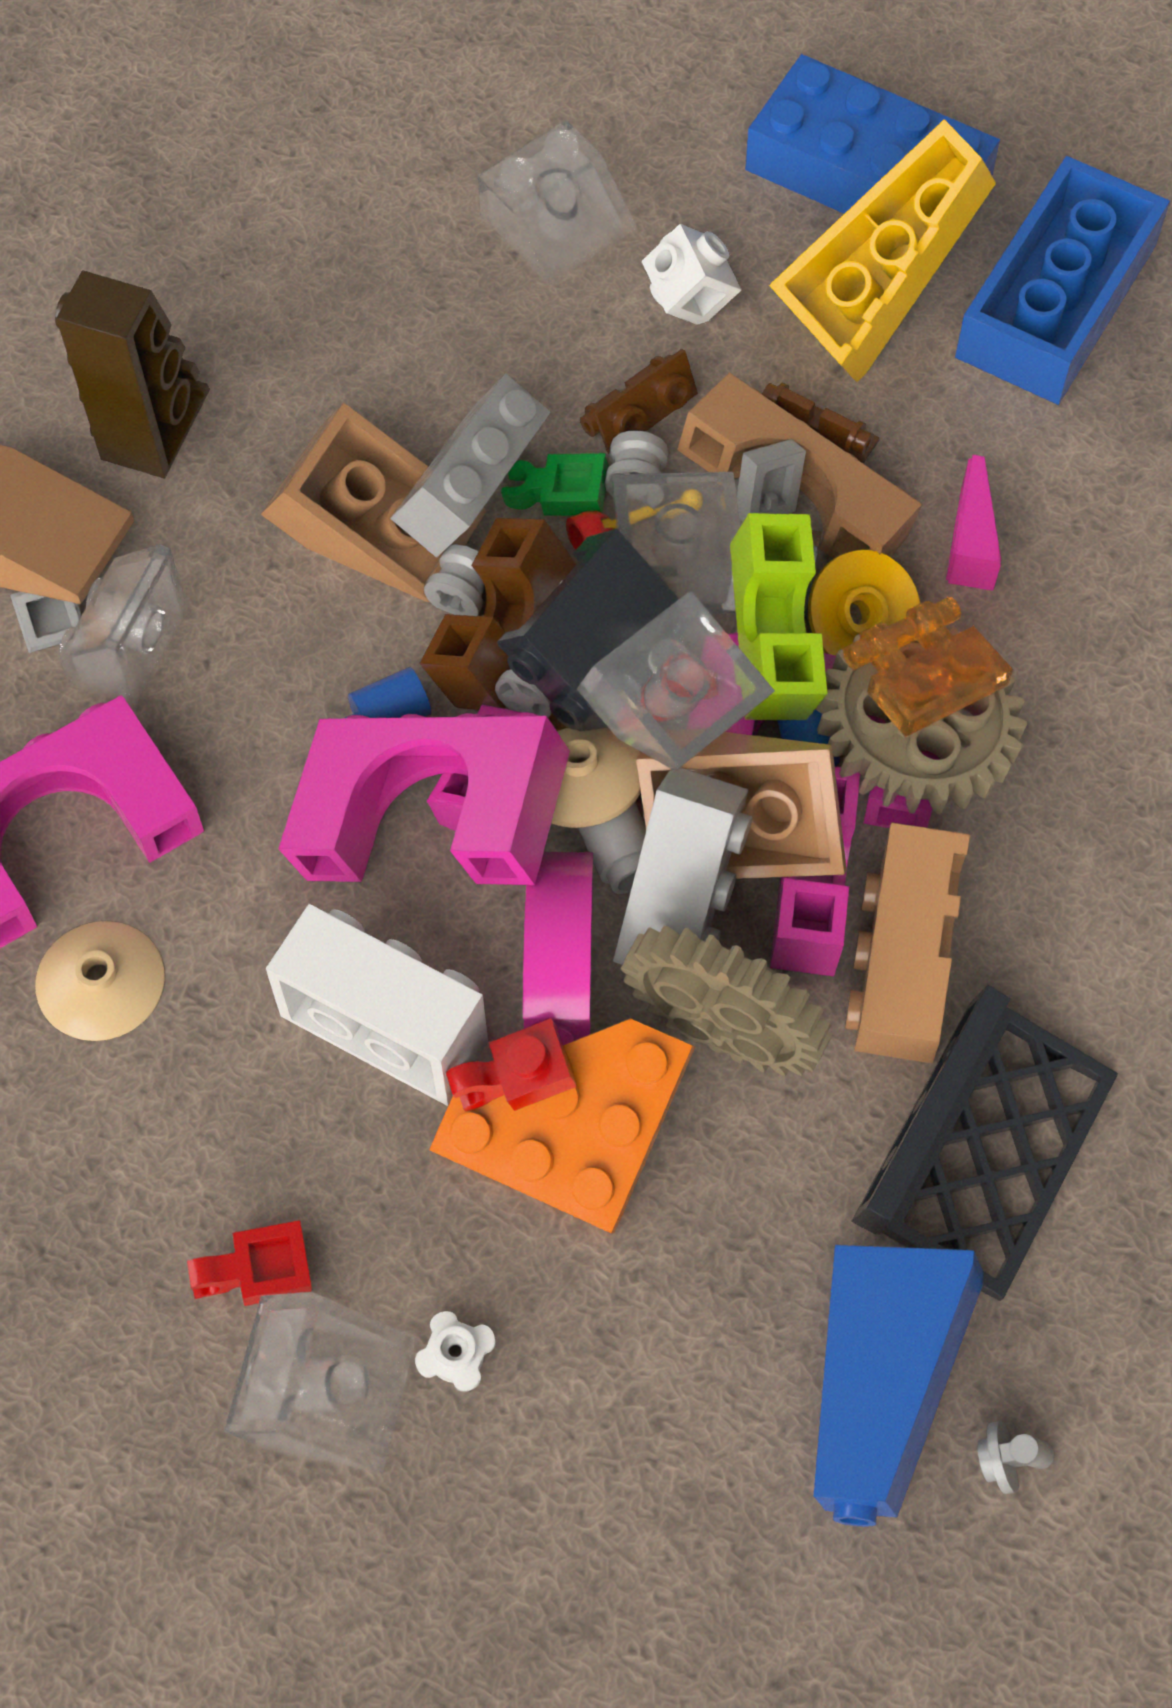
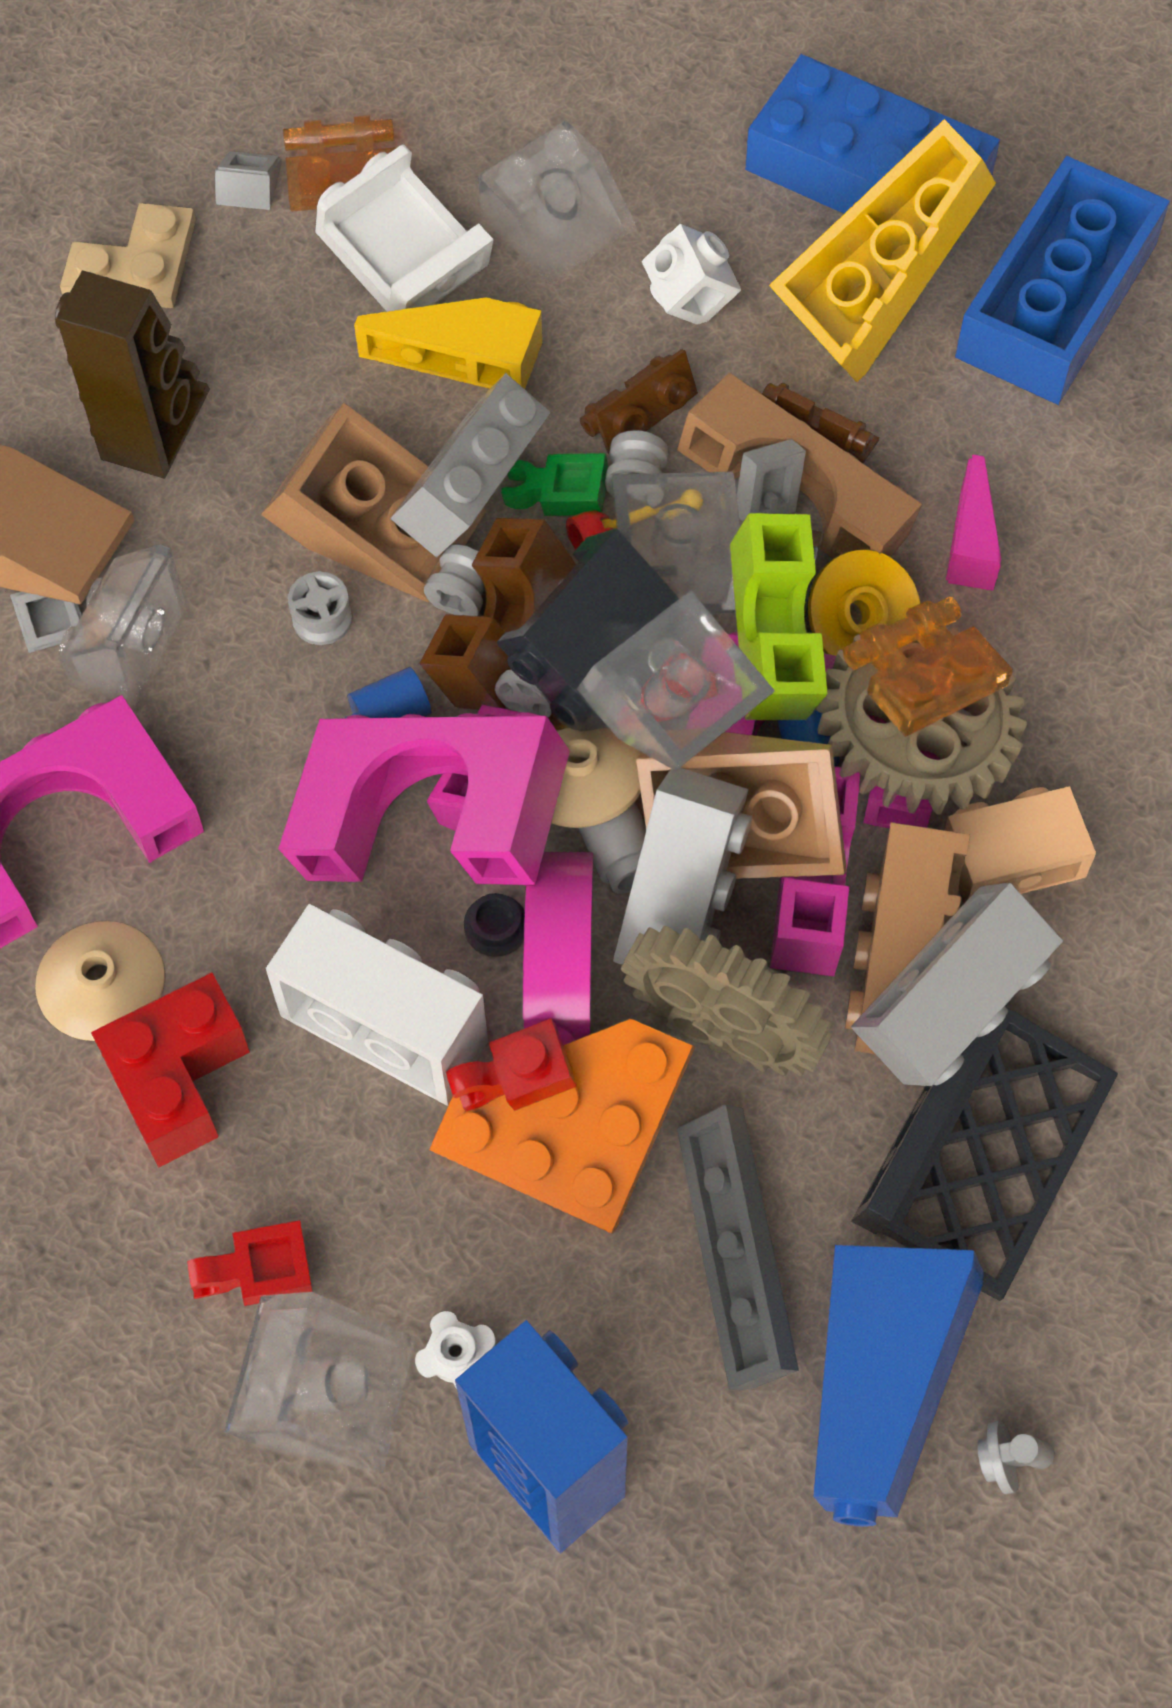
none -> tan plate [60,203,196,308]
none -> red brick [91,972,250,1168]
none -> light grey slope [215,151,282,210]
none -> clear orange plate [283,115,396,212]
none -> light grey wheel [288,571,352,645]
none -> white panel [315,144,494,312]
none -> yellow slope [354,297,543,389]
none -> blue brick [455,1320,629,1554]
none -> black plate [464,893,525,957]
none -> dark grey plate [677,1104,799,1390]
none -> light grey brick [851,883,1063,1086]
none -> light nougat brick [944,786,1096,904]

